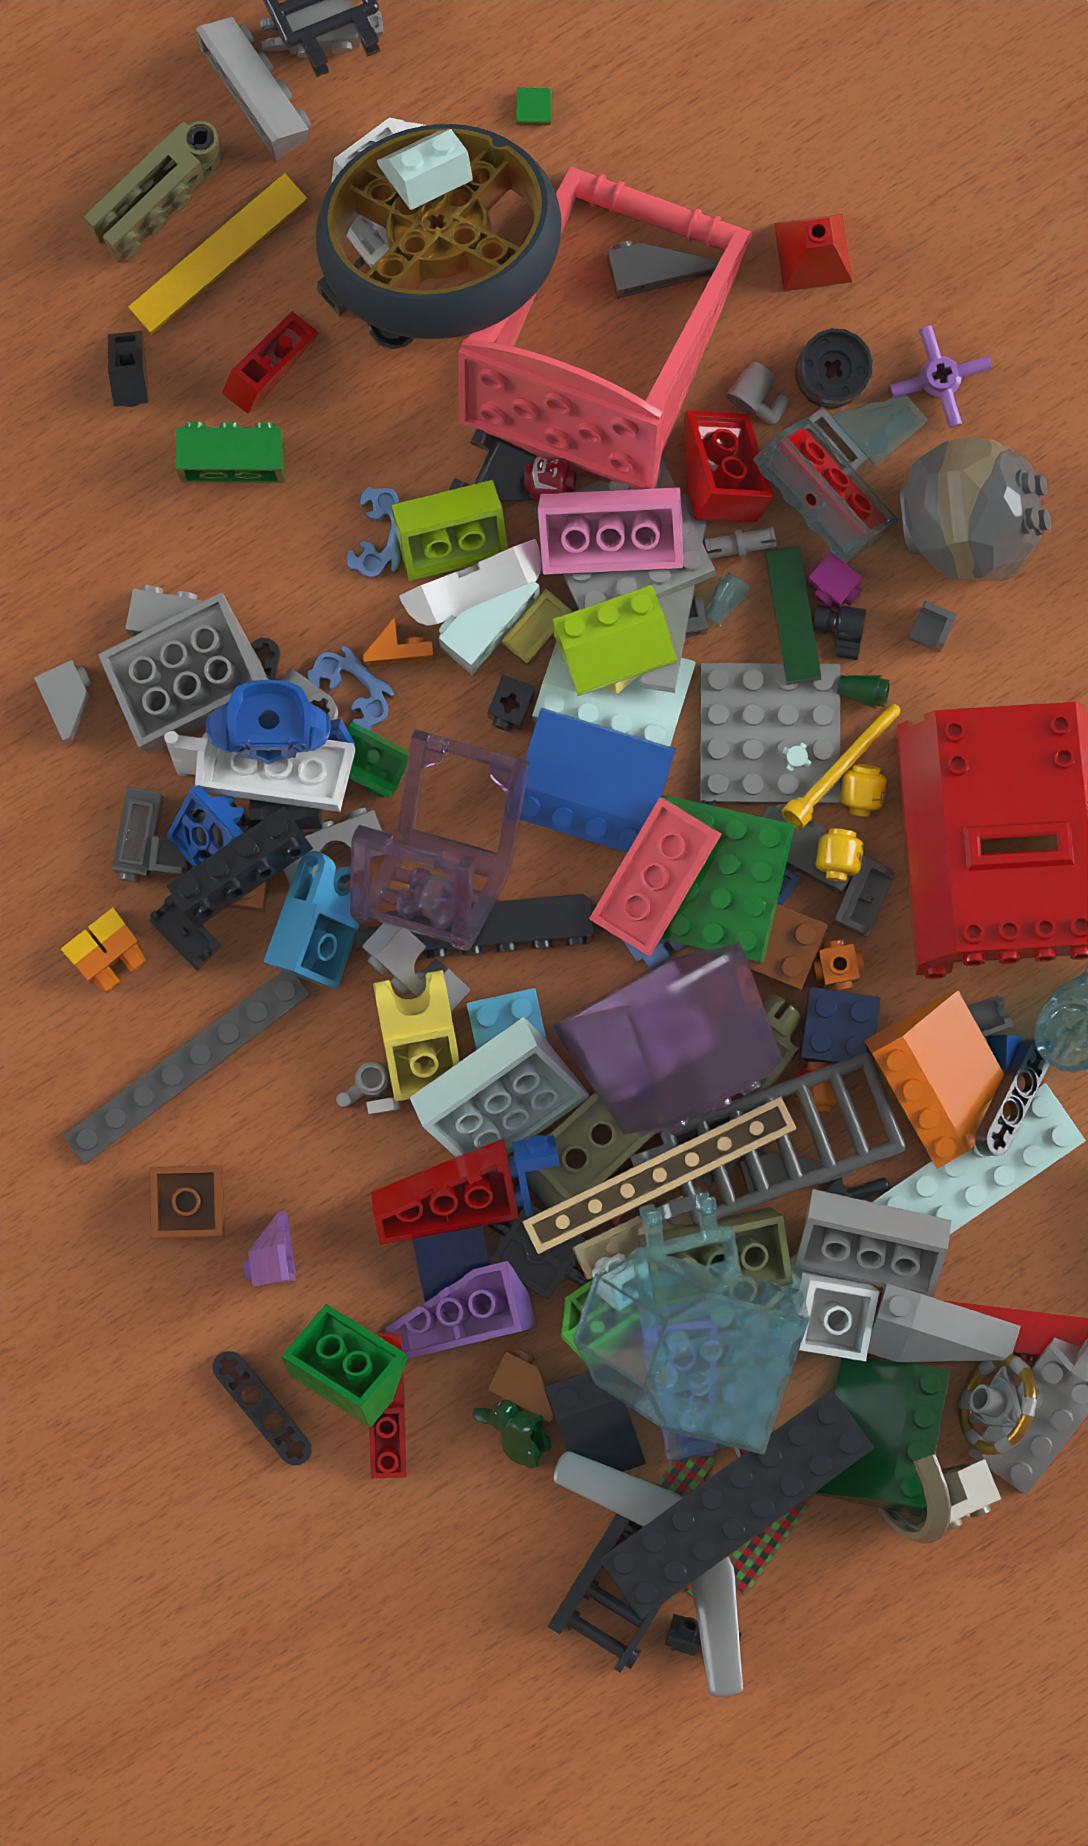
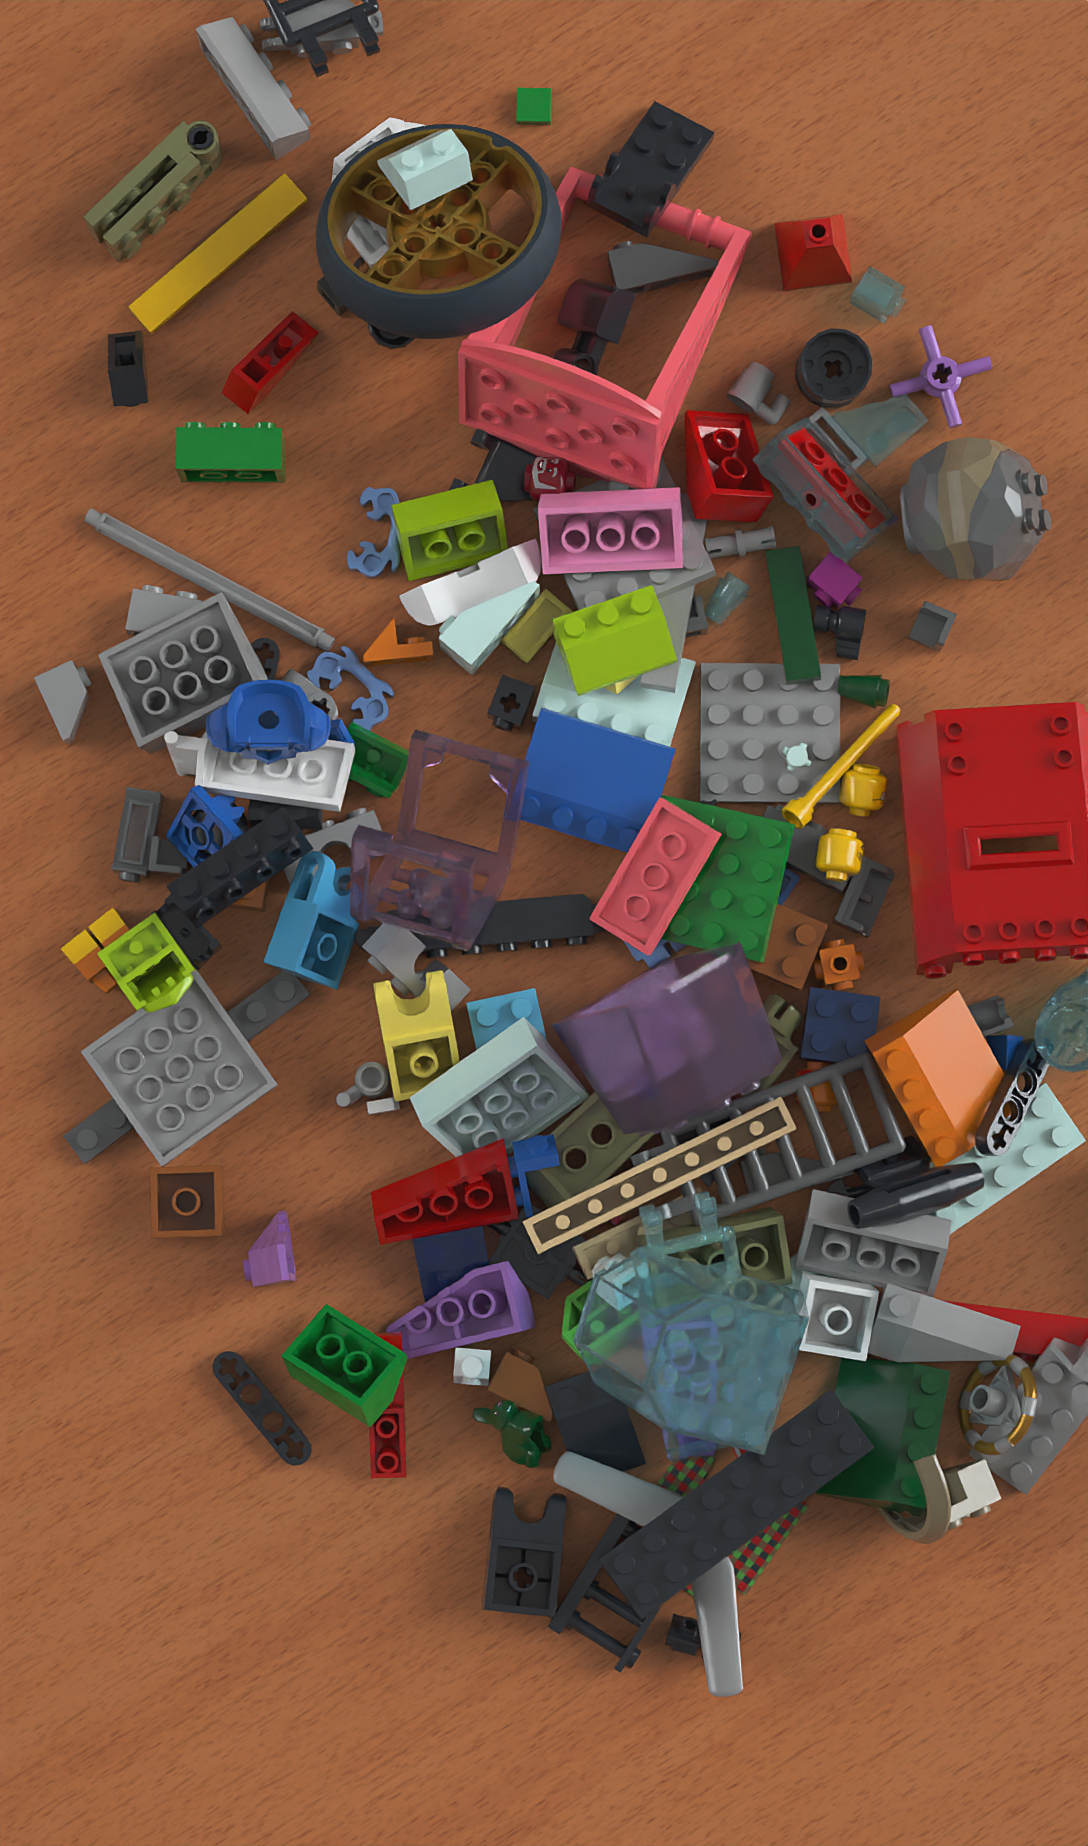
none -> light grey plate [81,970,278,1167]
none -> light grey piece [84,508,335,652]
none -> lime piece [97,913,195,1013]
none -> white brick [453,1347,492,1386]
none -> black brick [481,1486,567,1618]
none -> black plate [553,279,636,376]
none -> black hinge [586,101,715,238]
none -> black plate [847,1135,984,1229]
none -> clear light blue brick [849,266,906,324]

